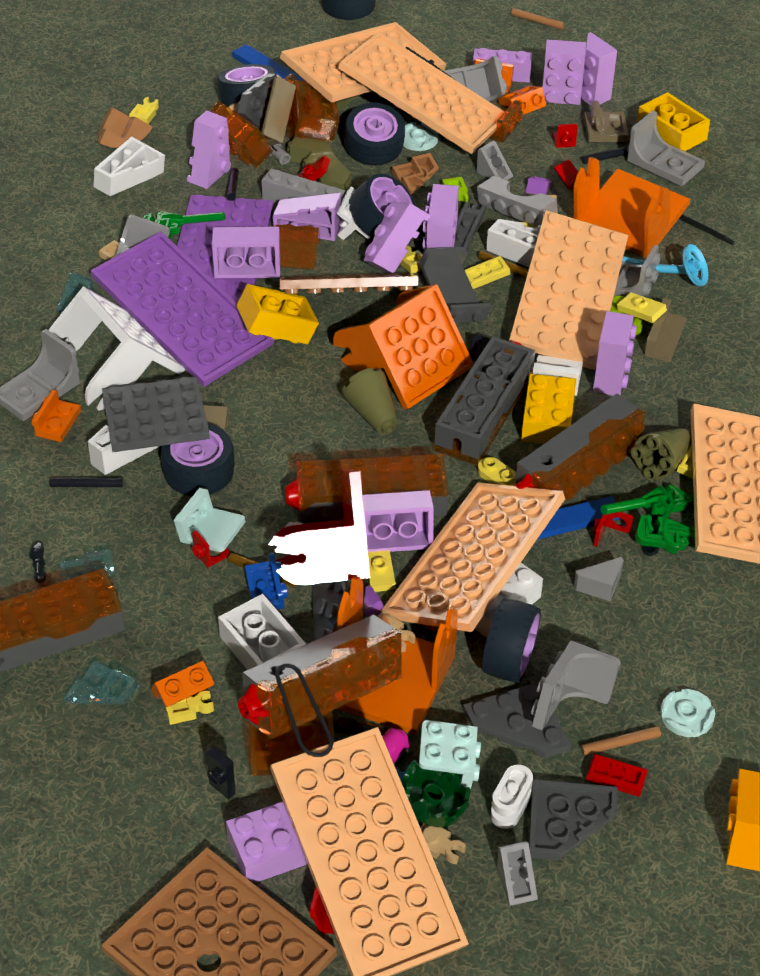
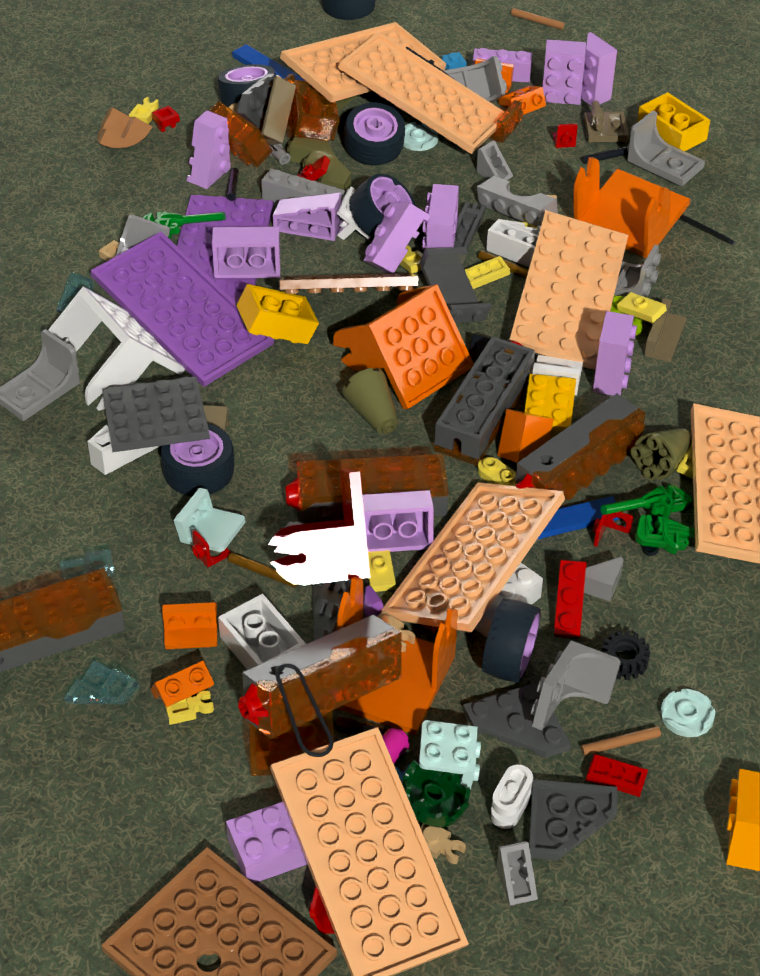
black piece [29,542,46,583] -> none
orange bracket [32,390,81,442] -> none
black bar [49,478,124,487] -> none
white wedge [93,136,165,196] -> none
black plate [206,746,236,800] -> none
blue bracket [245,553,288,610] -> none
clear orange bracket [276,224,320,269] -> none
medium nougat slope [391,153,439,194] -> none
lime plate [442,177,468,204] -> none
medium lavender slope [526,176,552,195] -> none
red bracket [554,159,587,190] -> none
medium azure dish [622,244,708,287] -> none
none -> red tile [152,106,180,132]
none -> orange bracket [162,602,217,649]
none -> dark azure plate [442,52,467,70]
none -> orange slope [497,409,554,463]
none -> red plate [554,560,587,639]
none -> black tyre [602,630,650,680]

